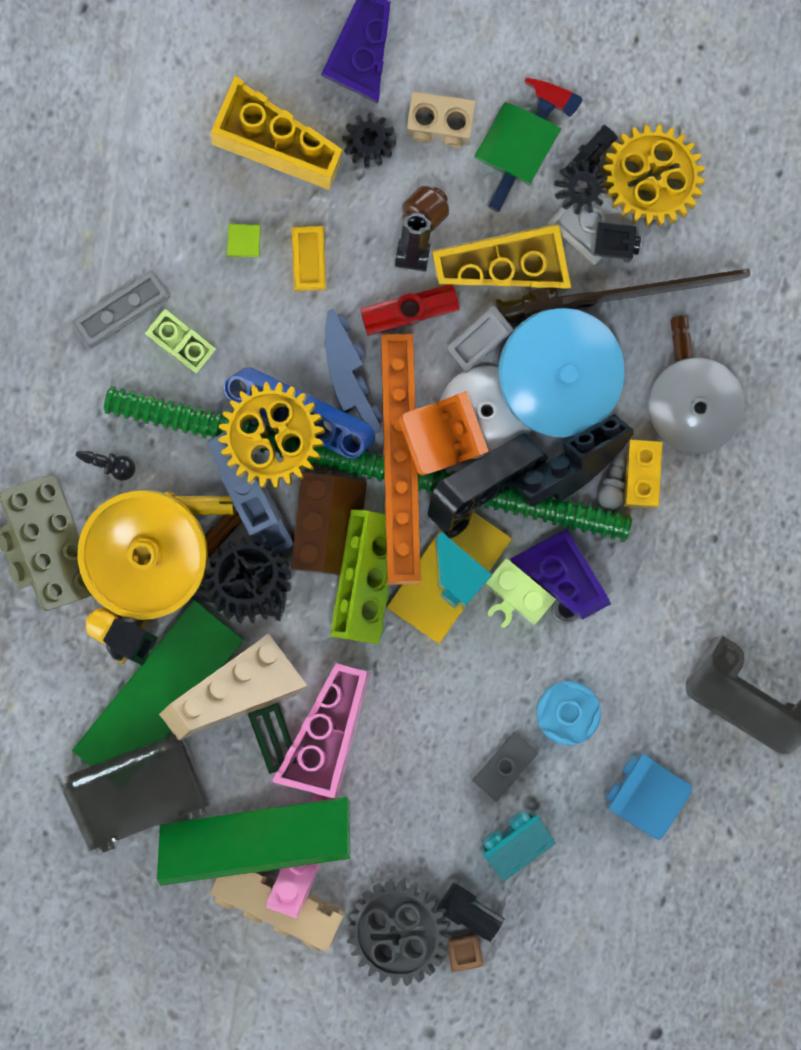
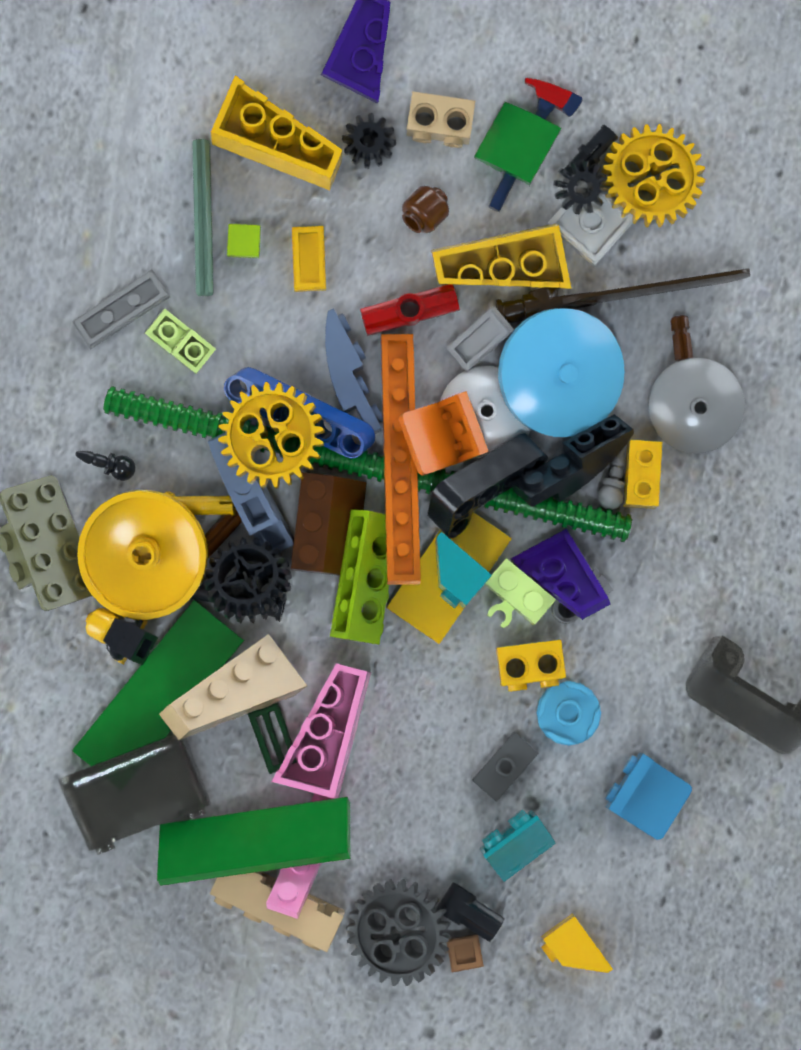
black piece [395,212,431,272] -> none
black bracket [593,222,641,263] -> none
none -> sand green axle [192,139,214,297]
none -> yellow brick [496,640,566,692]
none -> yellow slope [541,913,613,973]

